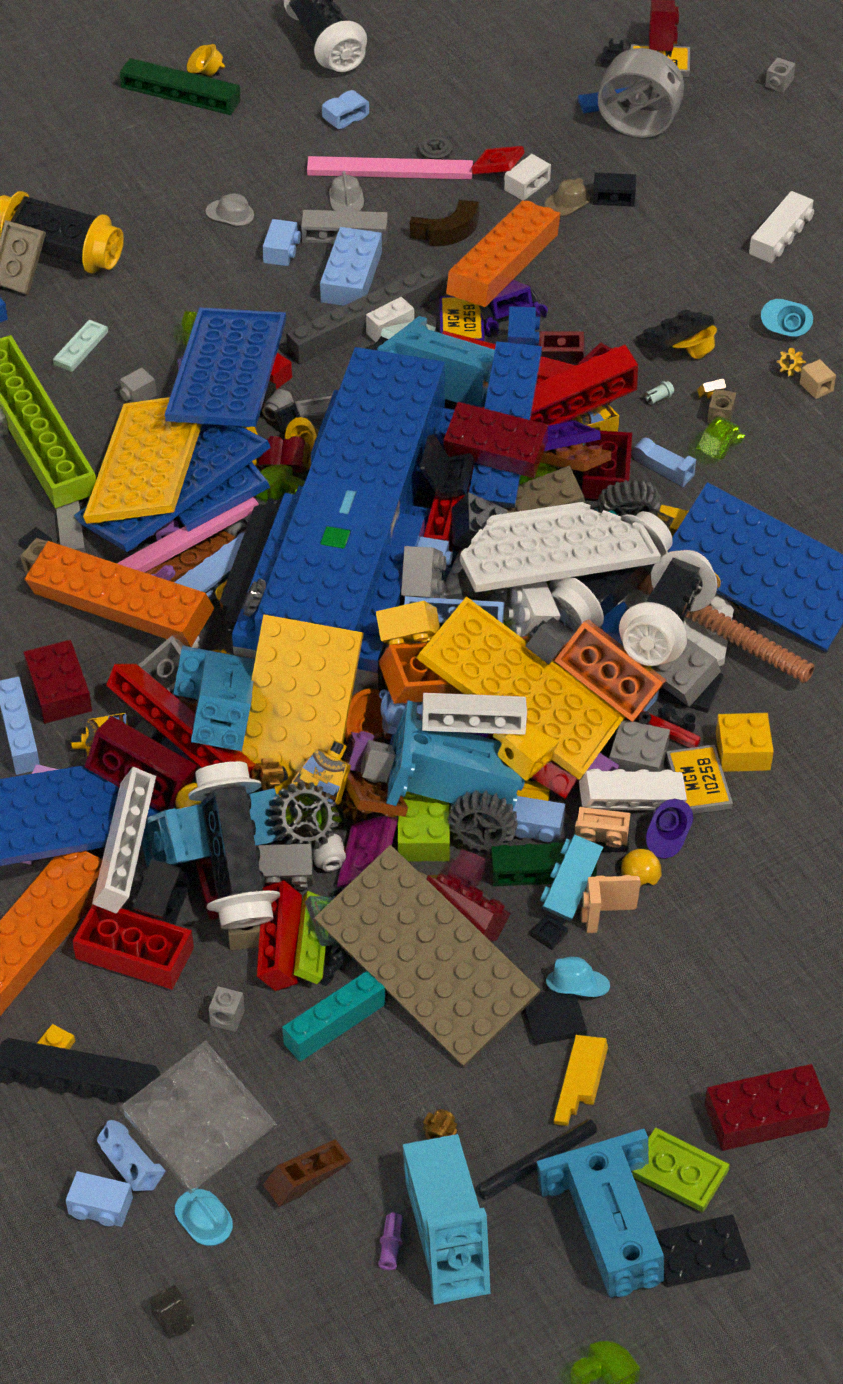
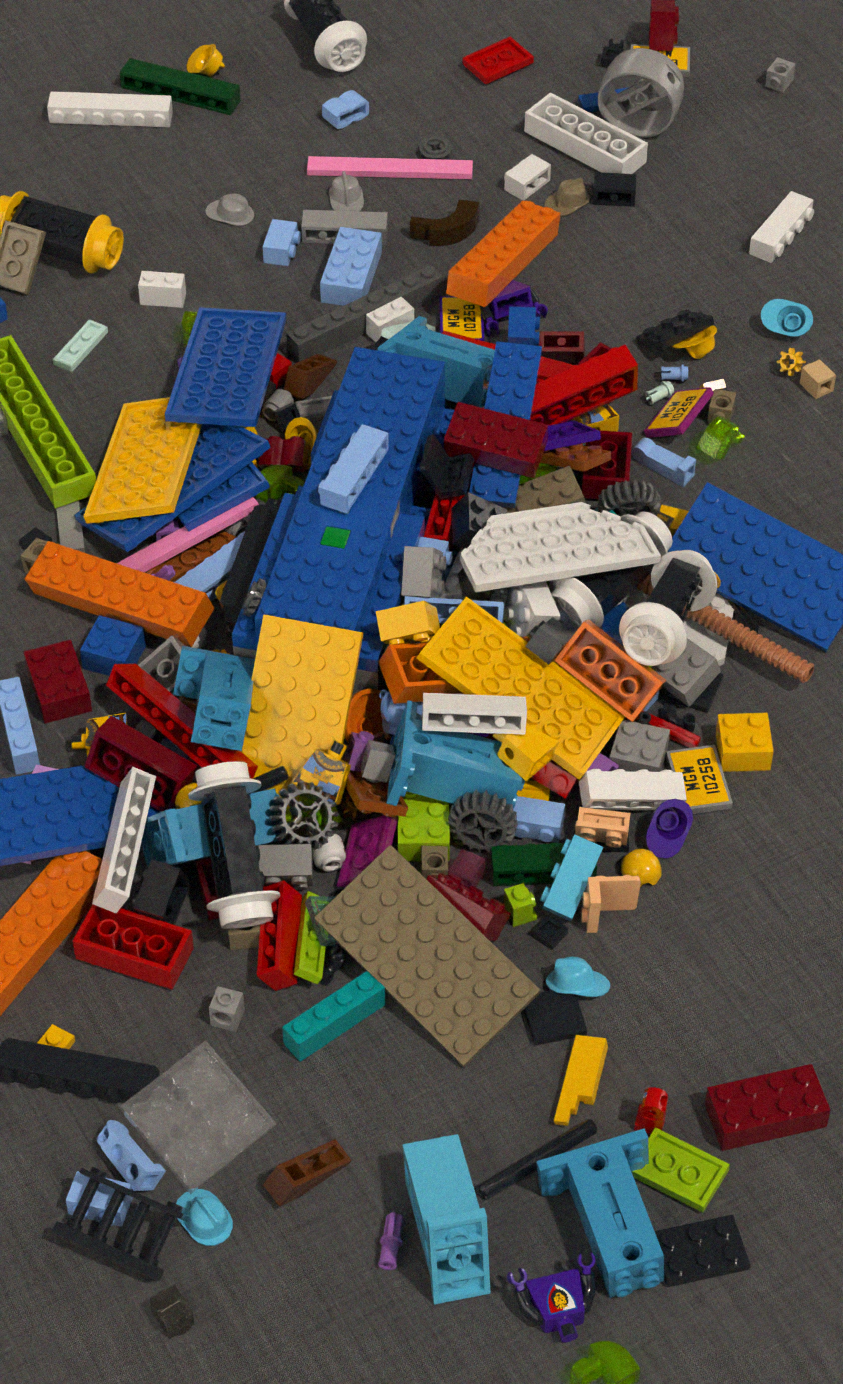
light grey brick [120,368,157,403] -> none
pearl gold gear [252,758,284,791] -> none
pearl gold gear [423,1109,458,1140] -> none
red plate [471,146,525,174] -> none
none -> white brick [47,91,173,127]
none -> black fence [52,1166,189,1281]
none -> blue brick [80,615,146,676]
none -> white brick [138,271,186,308]
none -> reddish brown slope [284,354,337,399]
none -> light blue brick [318,424,389,513]
none -> dark tan brick [420,846,448,879]
none -> red plate [462,36,534,84]
none -> lime brick [504,883,537,927]
none -> torso [507,1252,596,1342]
none -> white brick [524,92,648,174]
none -> red leg [634,1087,668,1134]
none -> tile [644,387,714,438]
none -> light blue pin [661,364,688,382]

